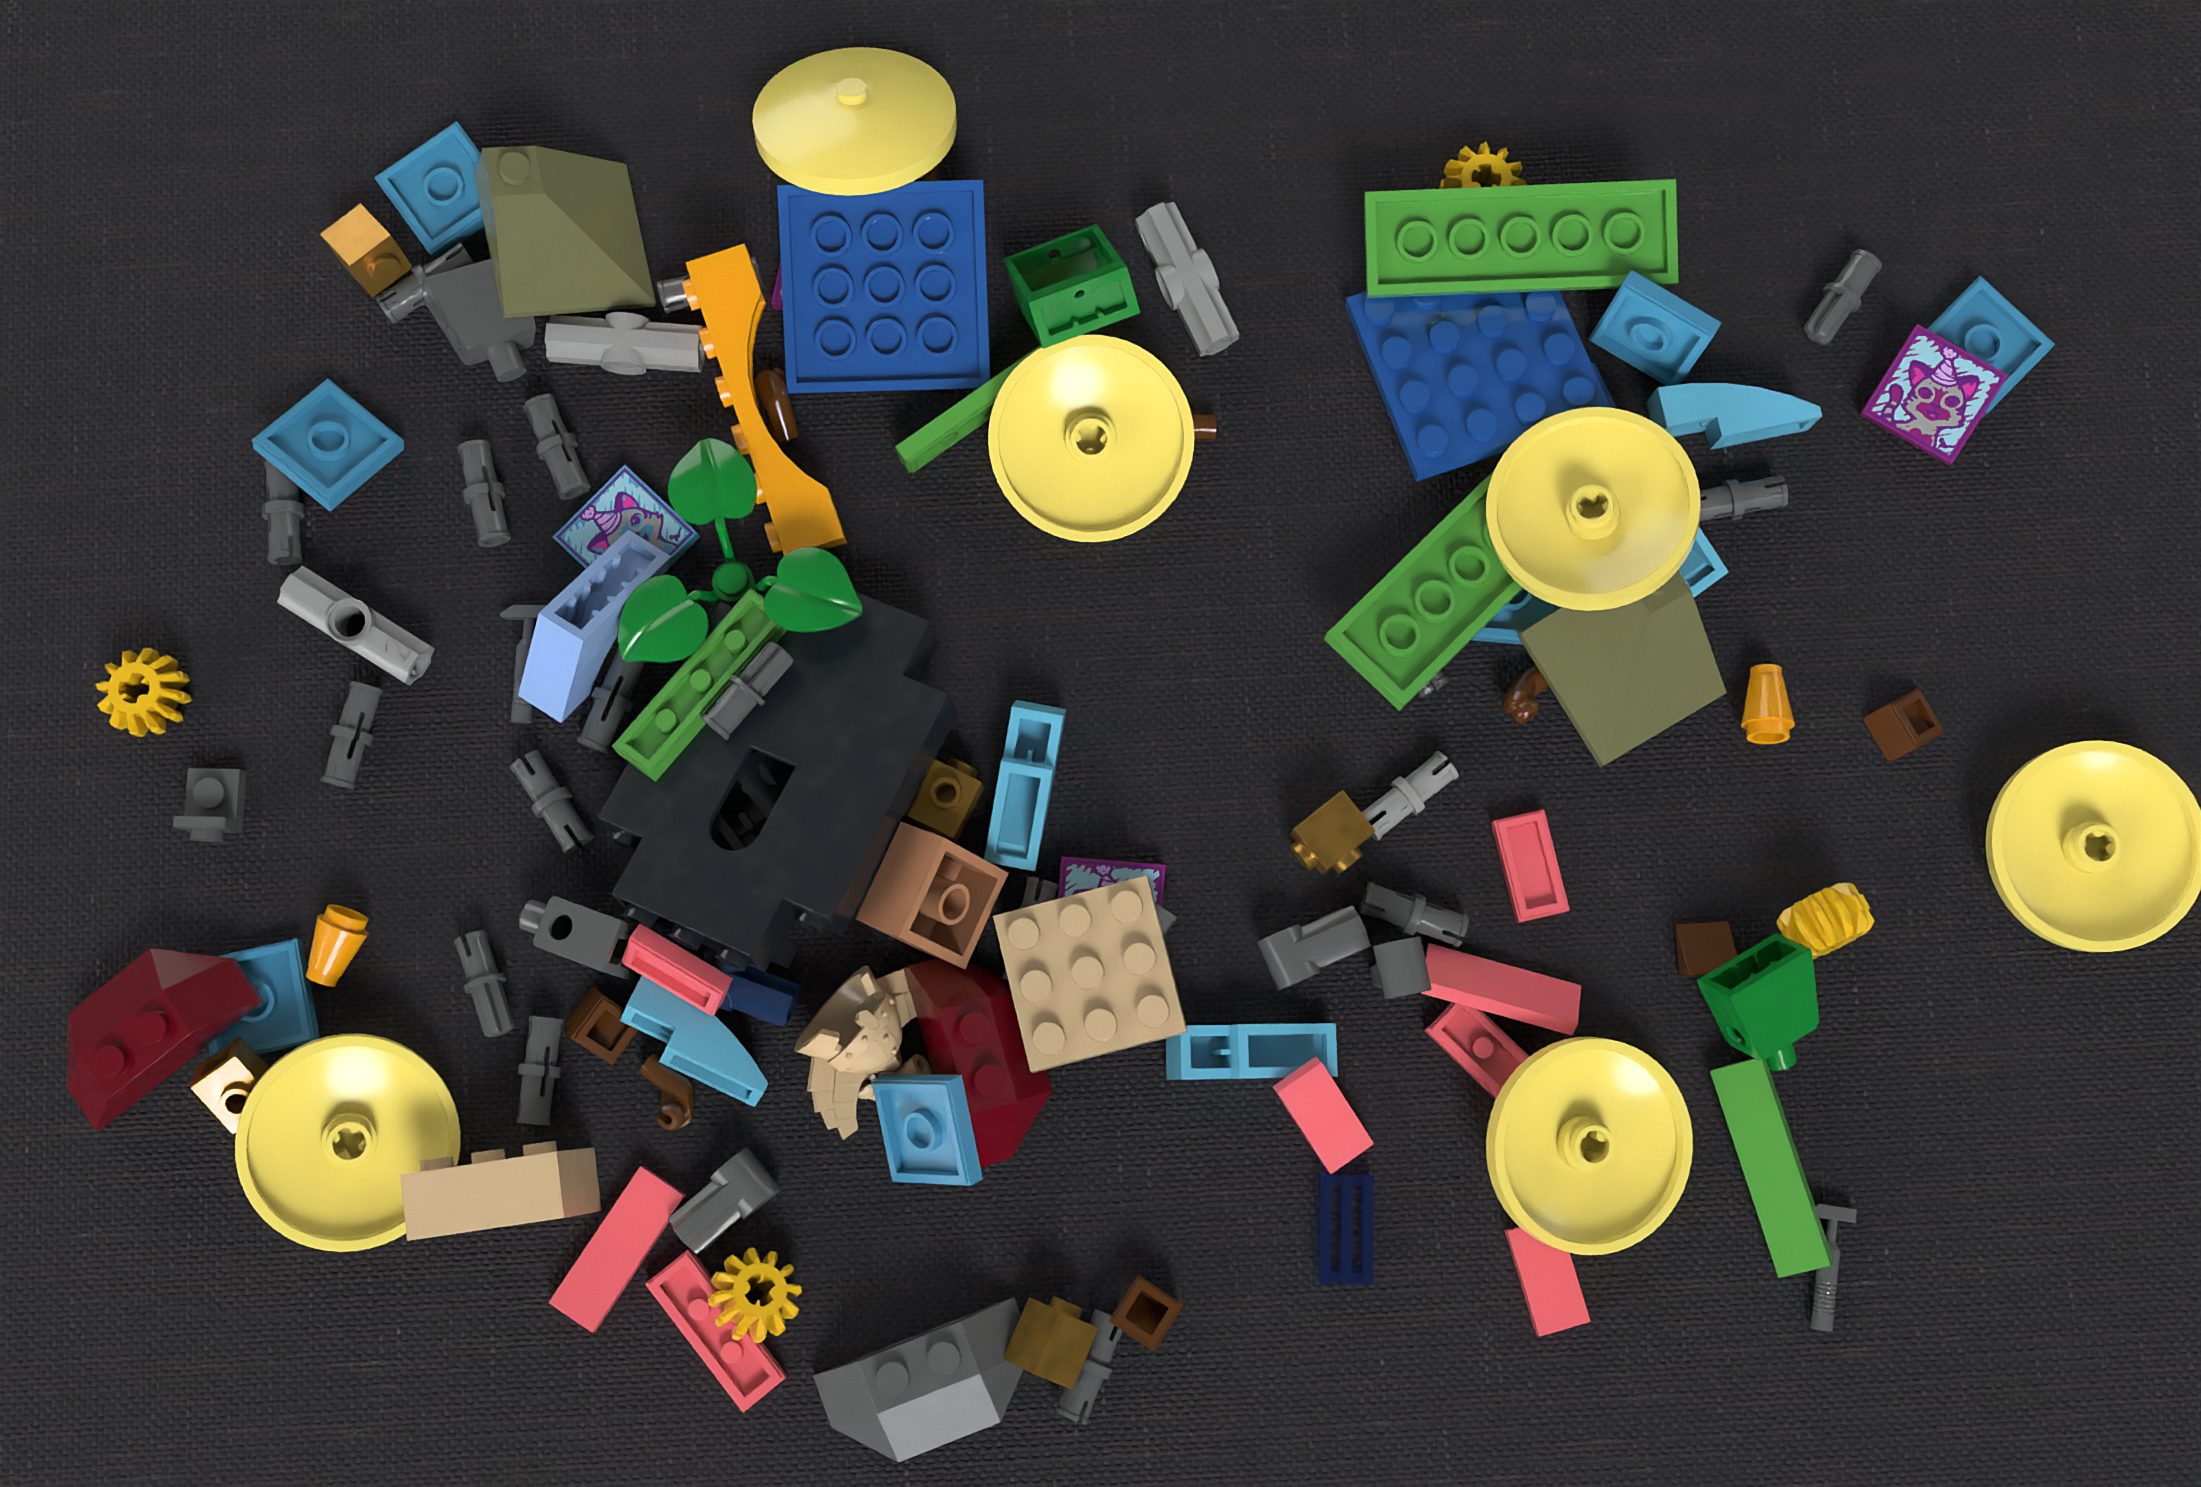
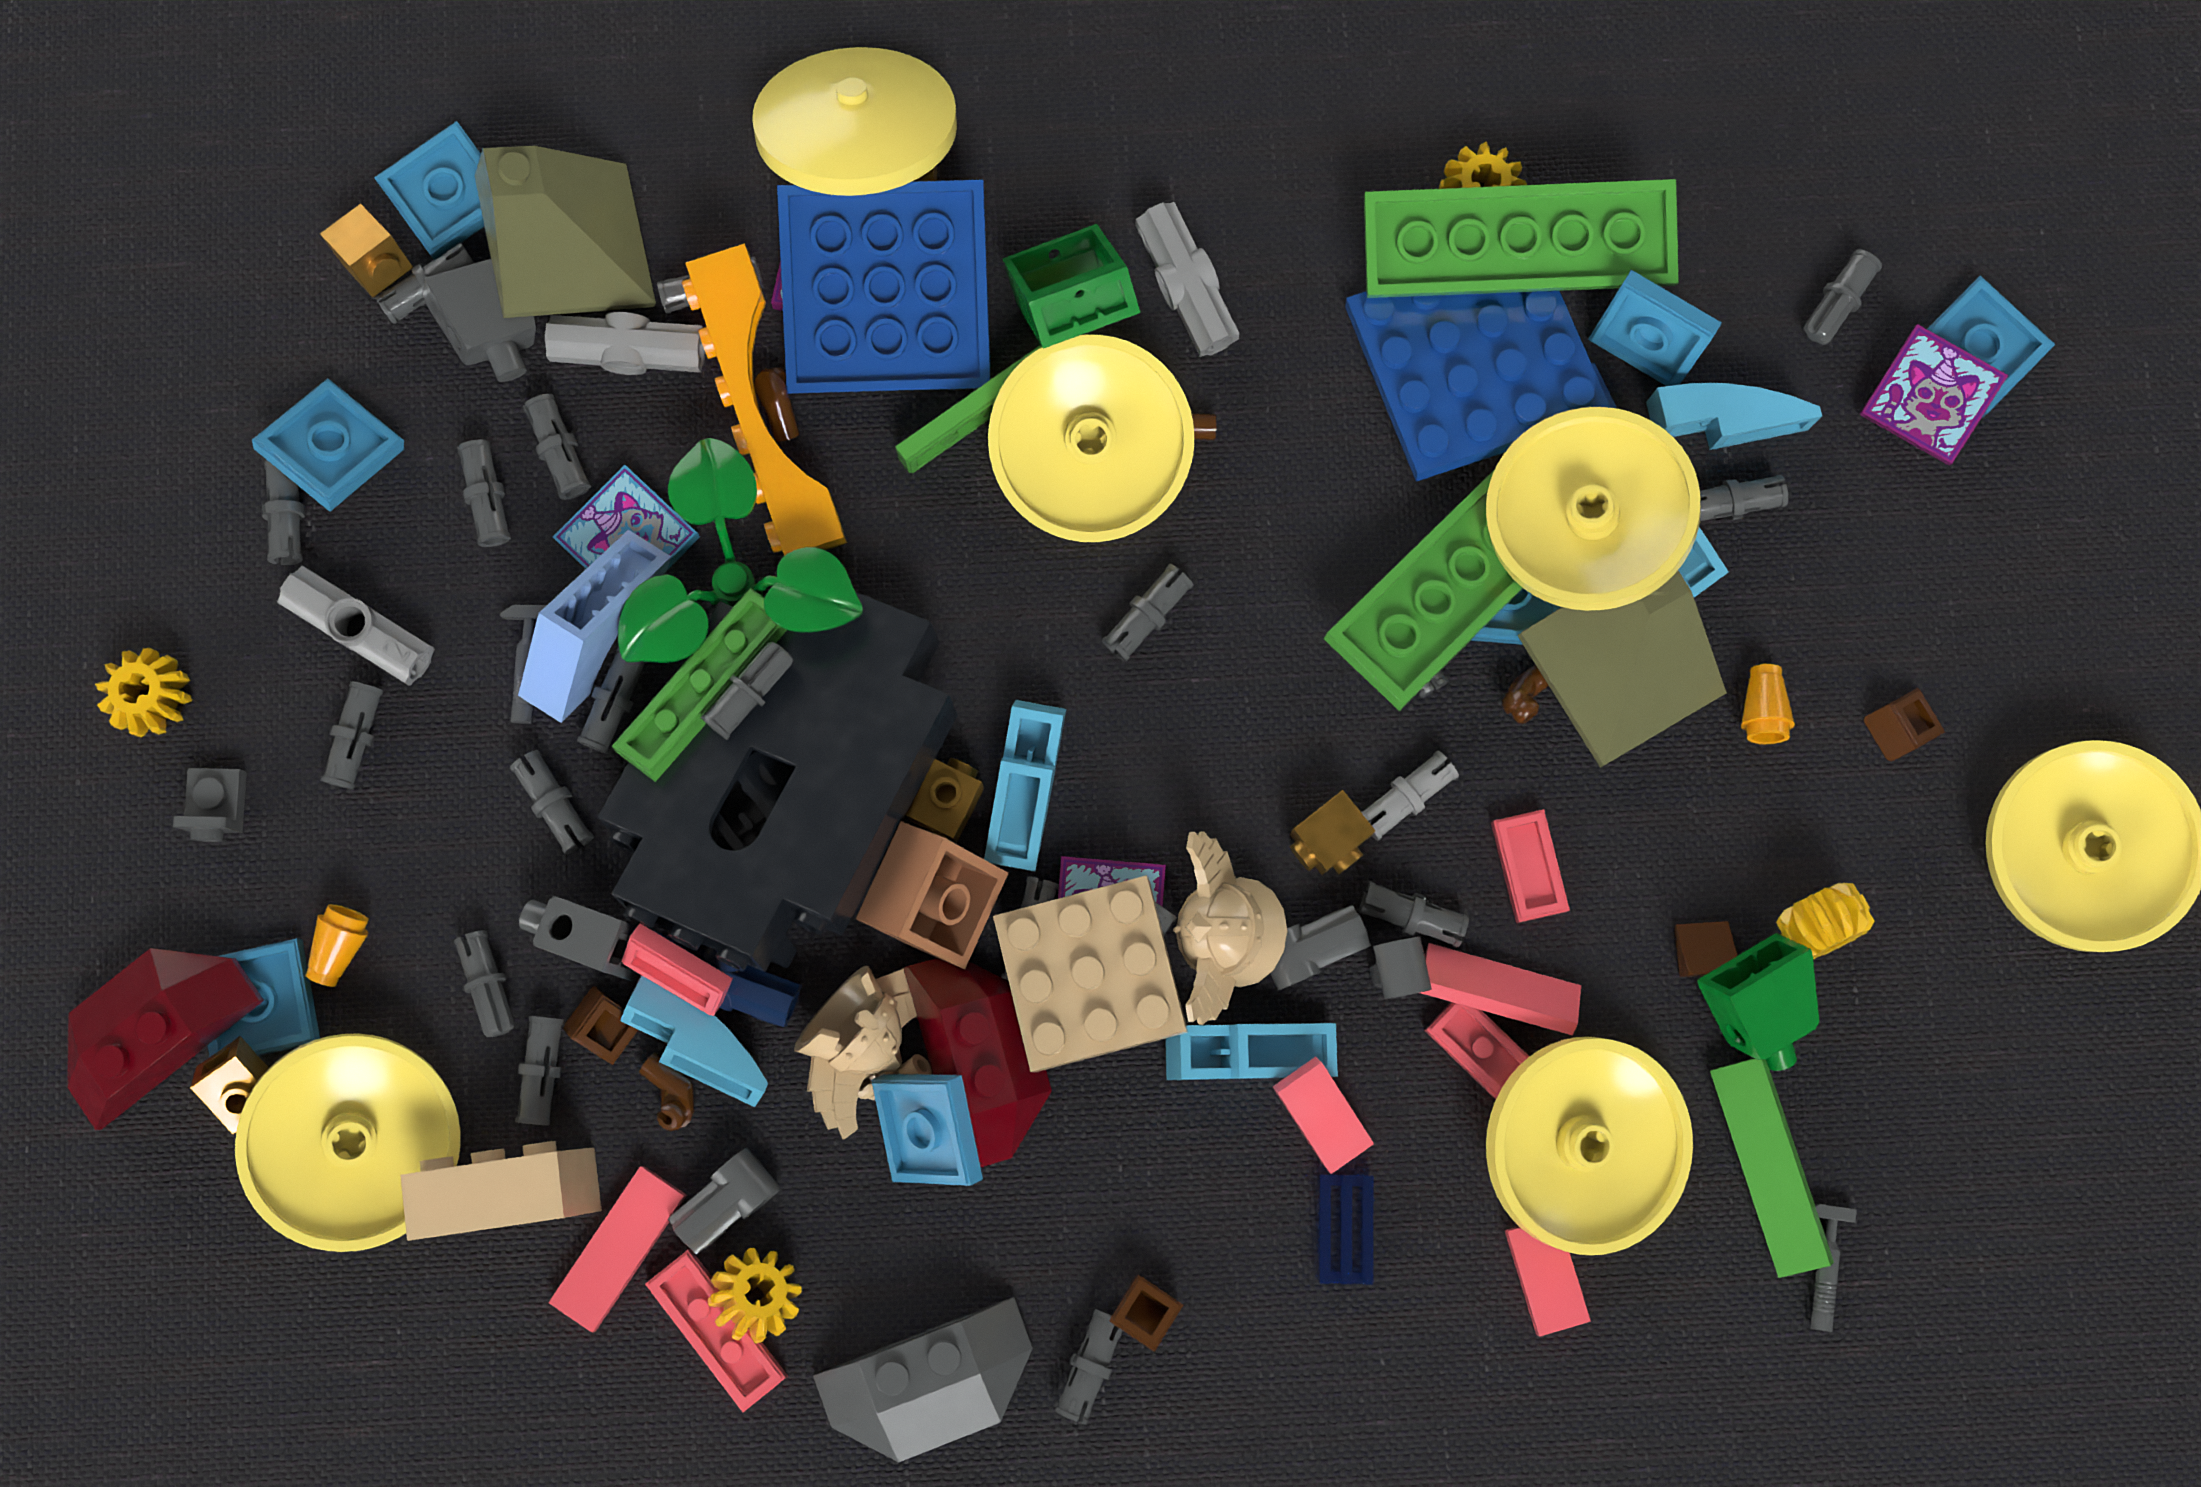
pearl gold brick [1004,1296,1098,1390] -> none
none -> dark grey pin [1102,564,1194,662]
none -> tan helmet [1173,831,1287,1025]

